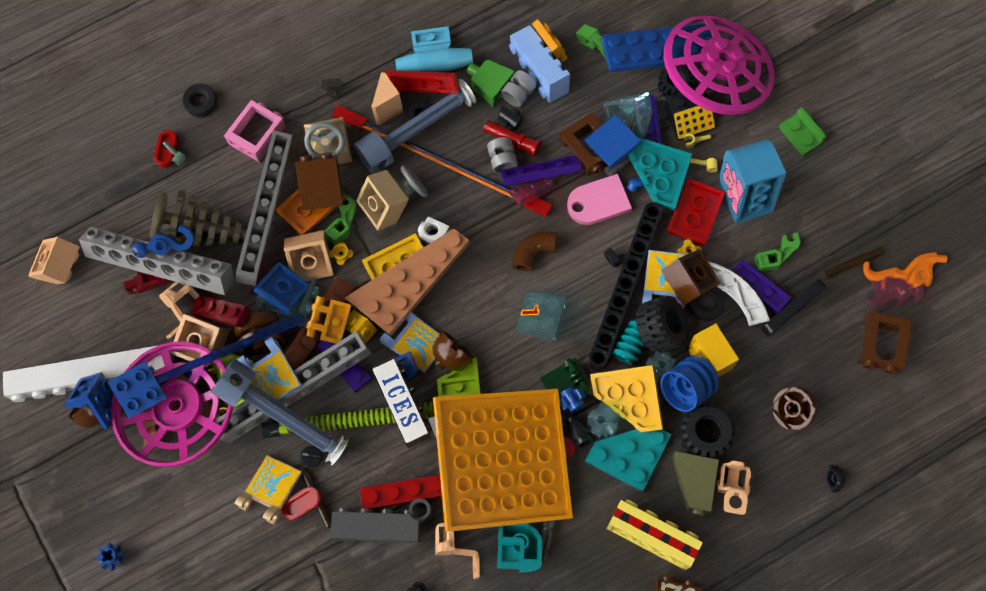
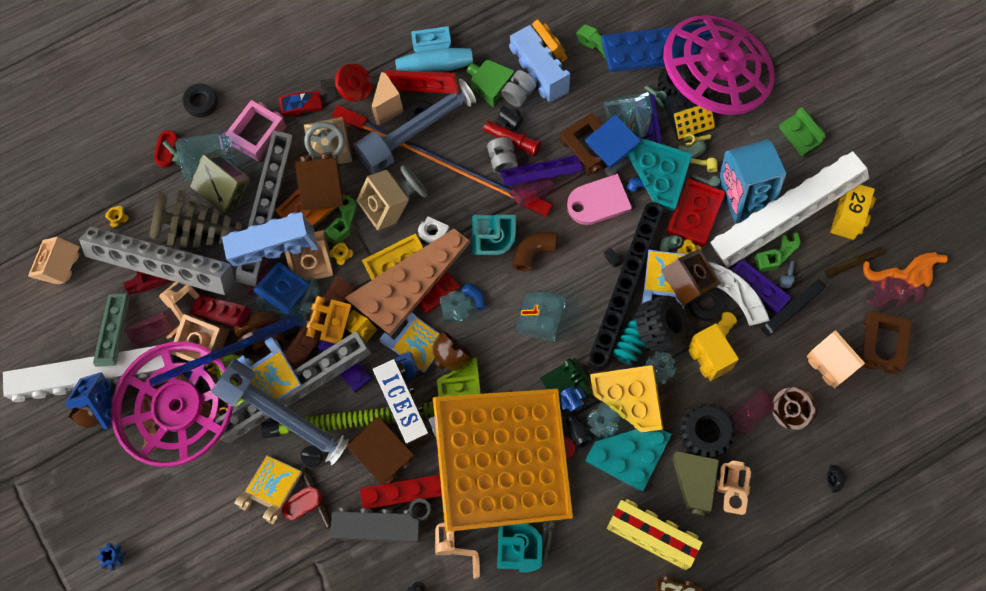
blue hinge [108,361,167,419] -> none
blue piece [132,225,194,258] -> none
blue wheel [660,355,719,412] -> none
none -> sand green tile [93,293,130,367]
none -> yellow plate [105,206,129,228]
none -> clear pink slope [125,311,172,347]
none -> clear light blue panel [175,131,236,181]
none -> olive brick [190,151,250,214]
none -> light blue wedge [222,212,318,266]
none -> slope [279,91,322,116]
none -> red tile [335,63,372,102]
none -> reddish brown brick [346,416,413,485]
none -> red slope [418,272,460,314]
none -> clear light blue brick [440,291,471,323]
none -> blue arm [461,283,486,310]
none -> teal brick [470,214,516,255]
none -> sand green hand [644,85,667,107]
none -> sand green arm [658,235,683,252]
none -> sand green arm [679,140,706,158]
none -> sand green hand [692,174,721,188]
none -> white brick [711,151,869,268]
none -> yellow piece [717,312,737,338]
none -> clear pink slope [730,389,774,435]
none -> sand blue hand [780,261,795,288]
none -> light nougat slope [807,330,865,389]
none -> yellow brick [830,184,876,240]

